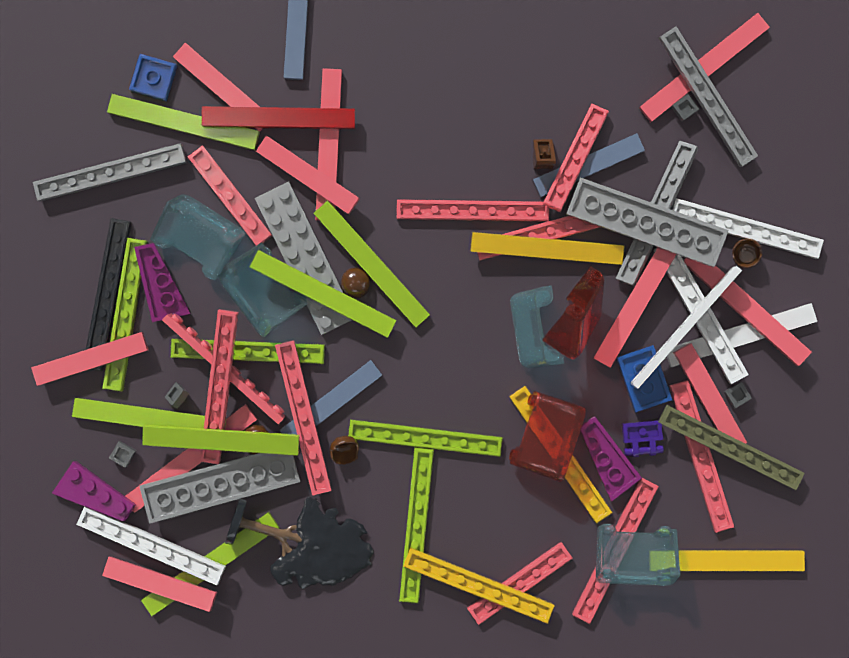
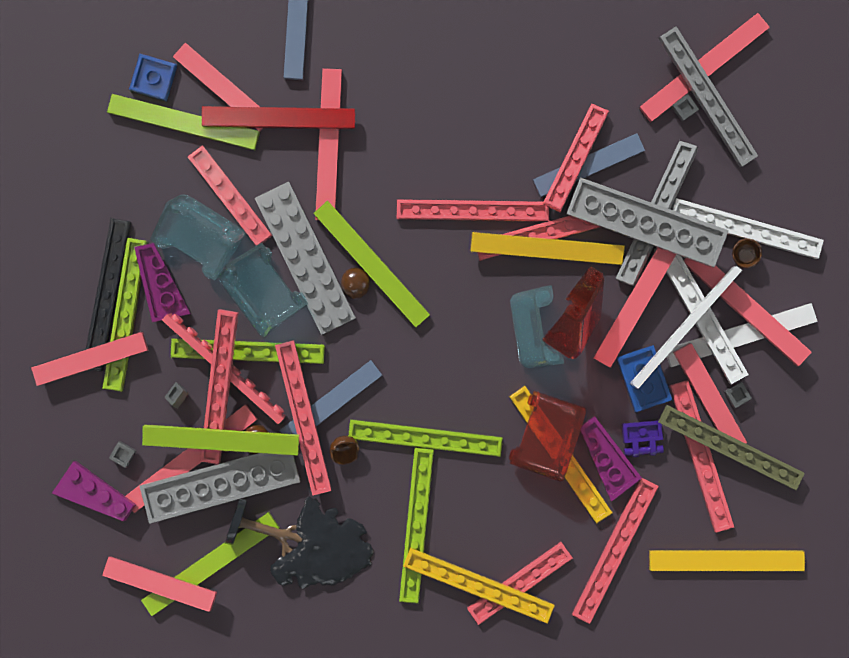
light grey plate [33,143,187,202] -> none
lime tile [72,398,226,430] -> none
white plate [76,507,226,585] -> none
lime tile [250,250,396,338] -> none
coral tile [256,136,360,215] -> none
reddish brown slope [533,139,556,169] -> none
clear light blue windscreen [596,524,680,586] -> none

